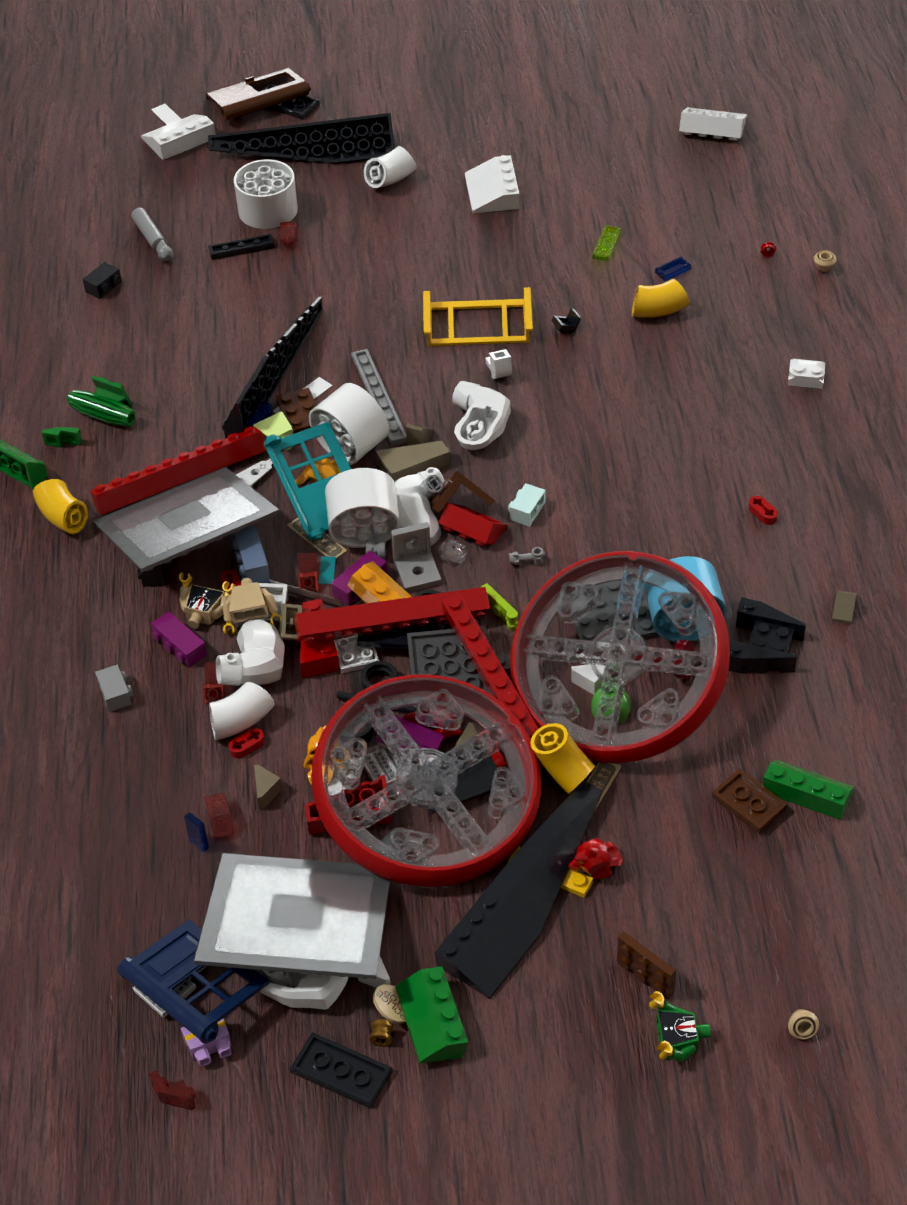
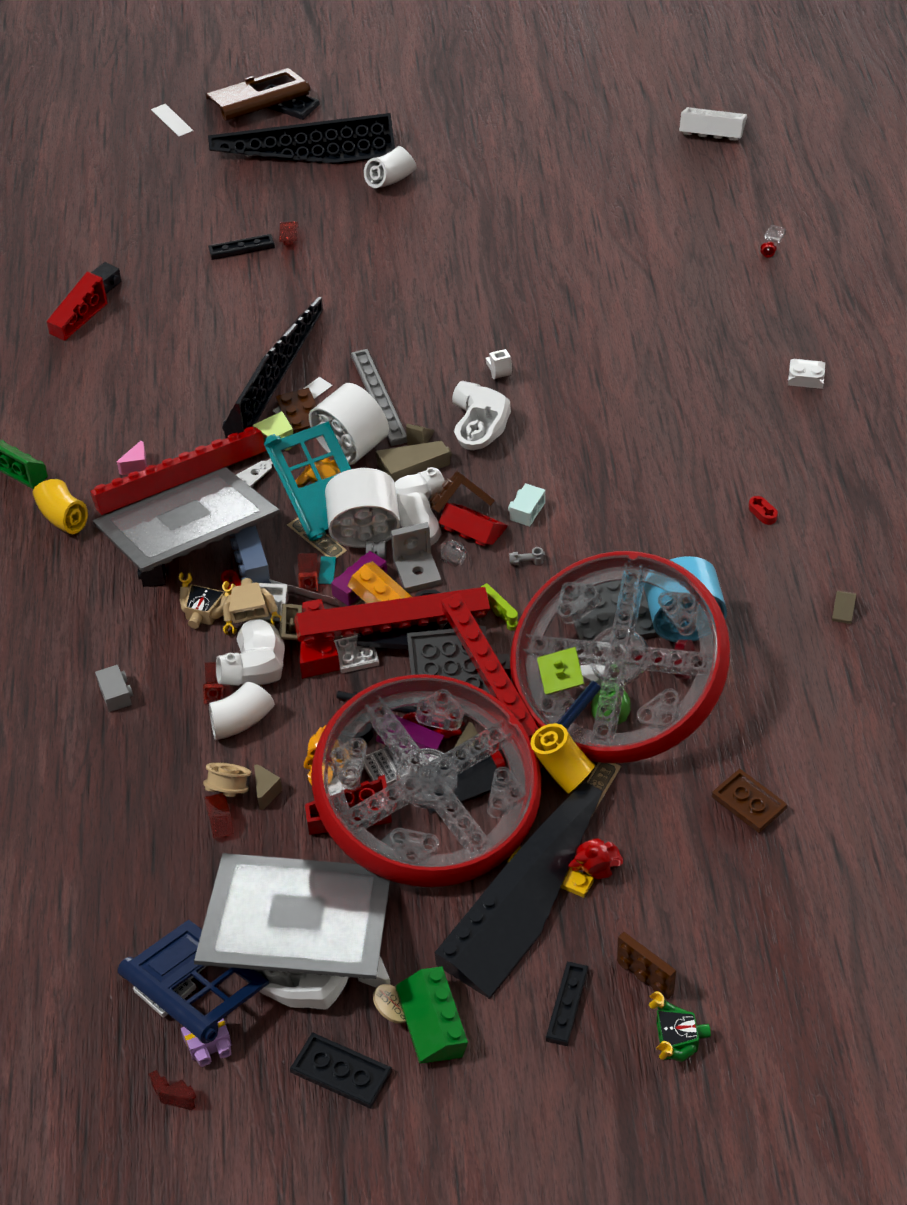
green slope [42,427,83,448] -> none
green plate [67,376,136,427] -> none
light grey piece [131,208,174,262] -> none
white slope [141,114,216,160] -> none
magenta brick [151,611,207,667] -> none
clear blue tile [184,812,209,852] -> none
red beam [229,728,264,758] -> none
white wheel [234,159,298,229] -> none
clear blue tile [247,402,273,427] -> none
black tyre [361,661,398,690] -> none
pearl gold wheel [369,1019,394,1047] -> none
light grey wheel [419,475,443,498] -> none
yellow piece [423,287,533,346] -> none
white slope [465,155,520,214] -> none
black bracket [551,309,581,332] -> none
clear neon green tile [592,225,621,262] -> none
yellow brick [632,279,690,318] -> none
clear blue tile [655,256,691,281] -> none
black wedge [728,597,806,674] -> none
green slope [763,760,855,820] -> none
tan cone [788,1009,819,1040] -> none
tan cone [814,250,837,272] -> none
none -> red wedge [47,271,108,341]
none -> bright pink slope [117,441,147,475]
none -> tan wheel [203,763,251,797]
none -> lime piece [537,647,585,695]
none -> black tile [546,961,589,1047]
none -> dark blue axle [557,681,601,729]
none -> clear tile [764,225,786,243]

